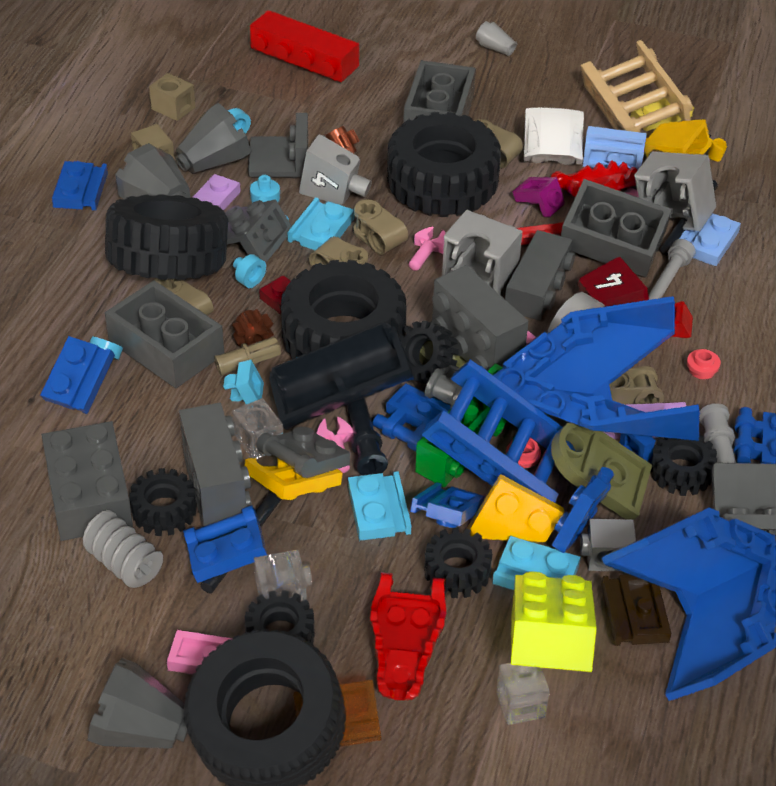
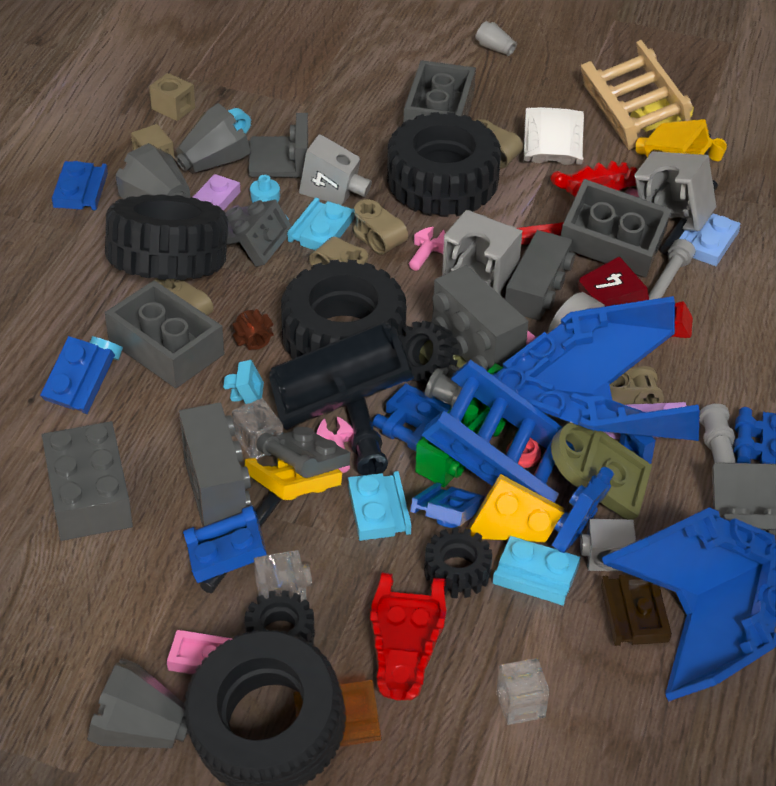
light grey piece [83,510,163,588] -> none
black tyre [129,468,197,536] -> none
dark tan axle [214,337,281,376] -> none
medium azure tile [233,254,266,288] -> none
red brick [250,10,359,82] -> none
dark red plate [259,275,291,314] -> none
copper gear [325,125,360,153] -> none
neon yellow brick [511,572,596,672] -> none
magenta bracket [512,177,565,217] -> none
light blue plate [583,126,647,170] -> none
black tyre [651,434,717,496] -> none
coral plate [687,349,721,379] -> none

